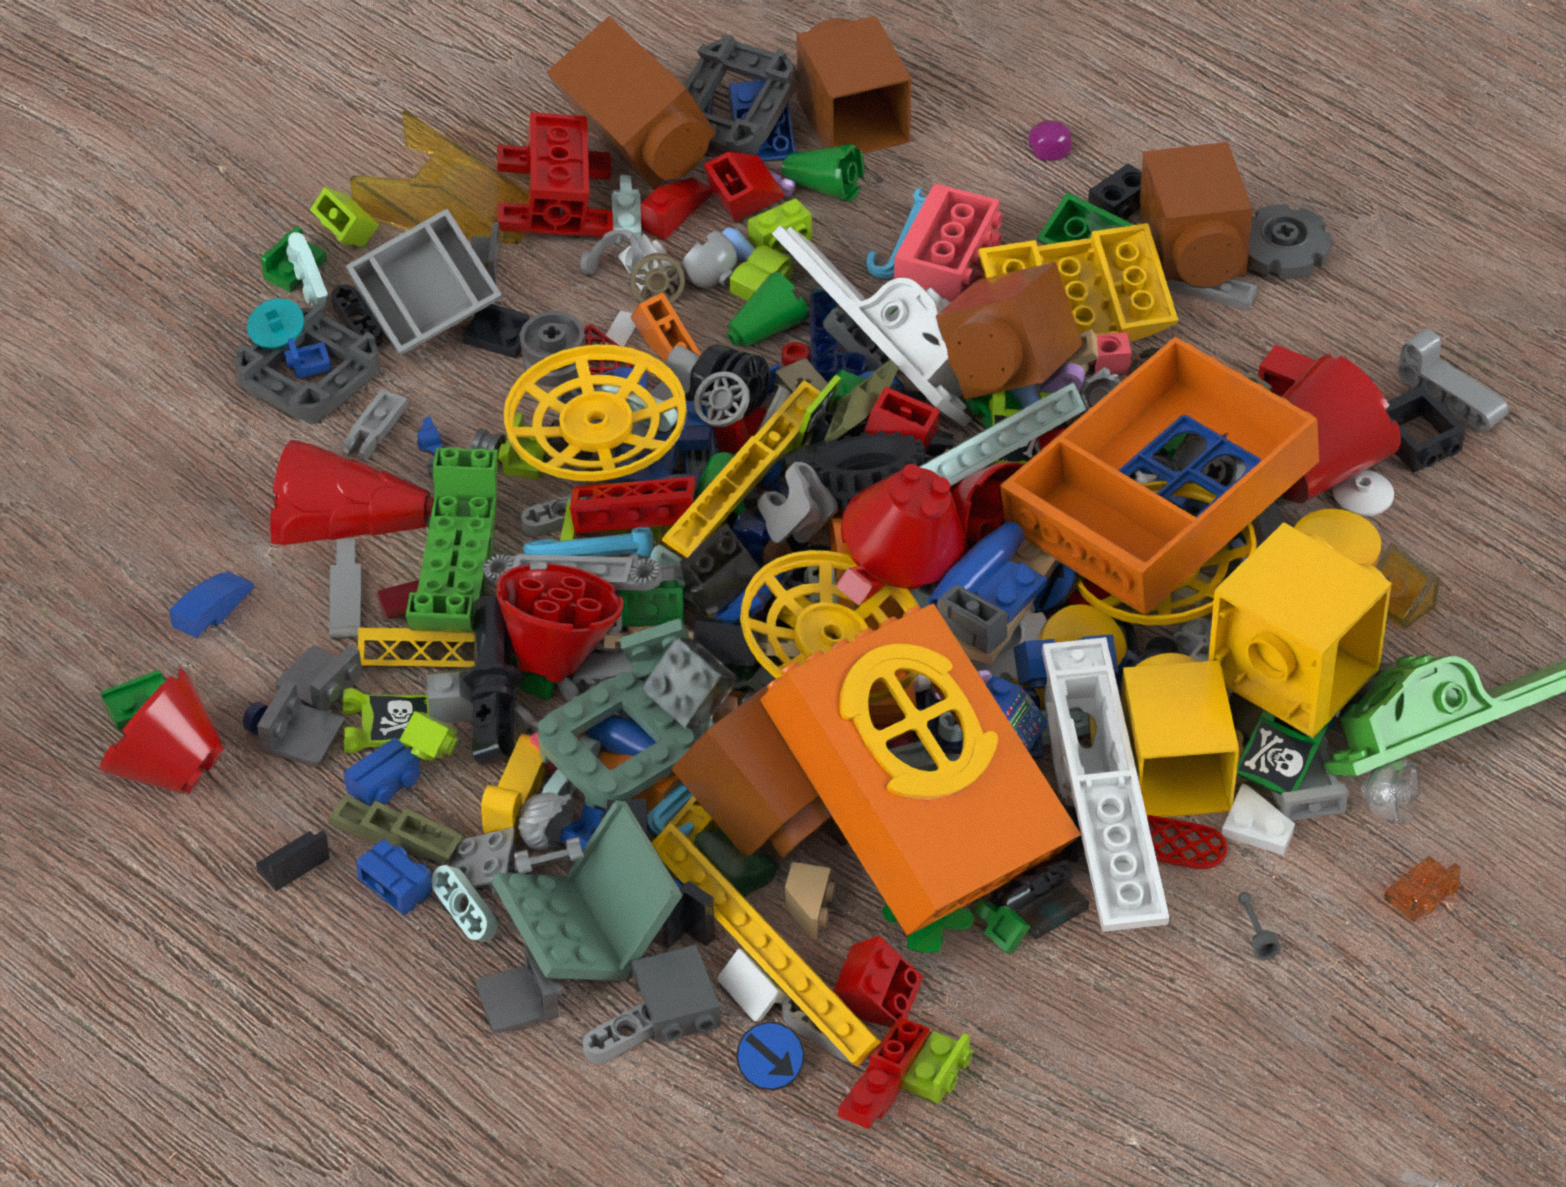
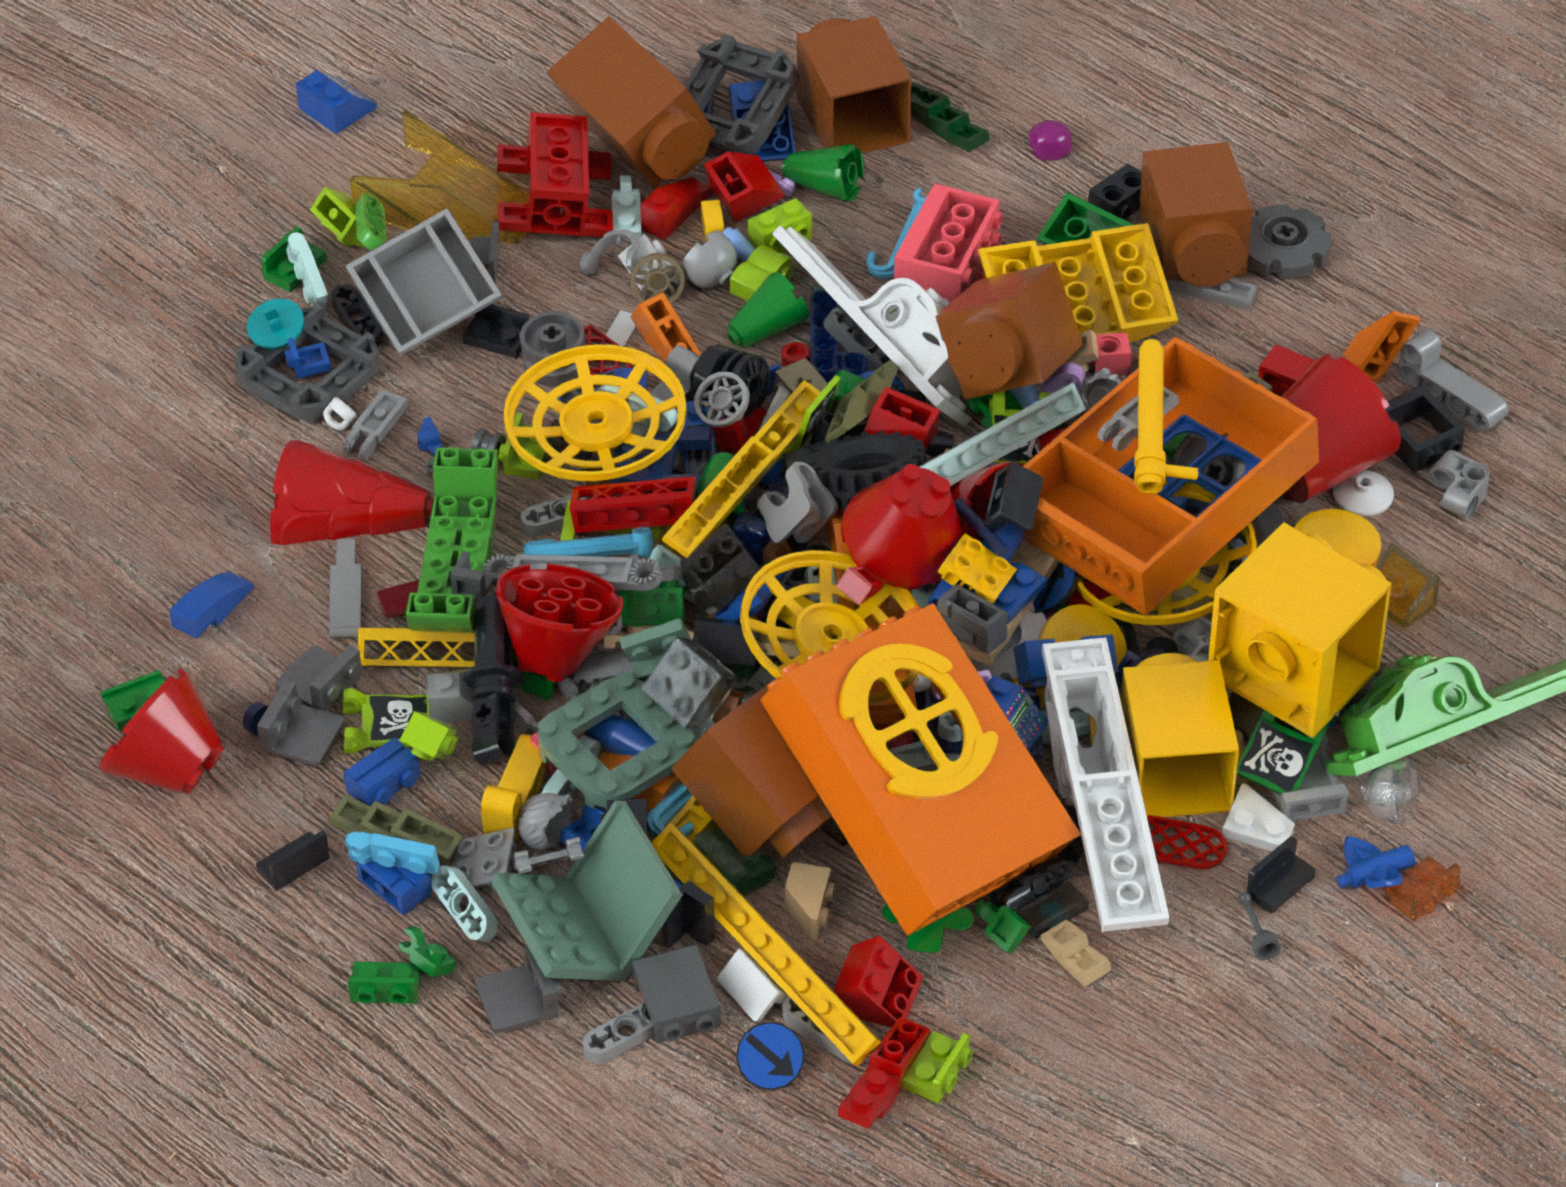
none -> blue slope [296,70,377,134]
none -> white tile [323,397,357,430]
none -> medium azure hinge [345,831,440,875]
none -> green bracket [348,962,421,1004]
none -> bright green beam [355,193,387,250]
none -> green plate [398,926,458,978]
none -> dark grey panel [450,551,494,602]
none -> yellow piece [701,200,724,242]
none -> dark green slope [910,82,990,152]
none -> yellow hinge [937,533,1017,604]
none -> dark blue piece [954,498,1009,557]
none -> black panel [984,461,1044,532]
none -> tan slope [1040,919,1111,987]
none -> light grey hinge [1098,387,1179,451]
none -> yellow cylinder [1134,339,1198,494]
none -> black panel [1247,836,1316,914]
none -> blue plant [1336,836,1415,889]
none -> orange slope [1344,311,1421,383]
none -> light grey piece [1429,450,1490,519]

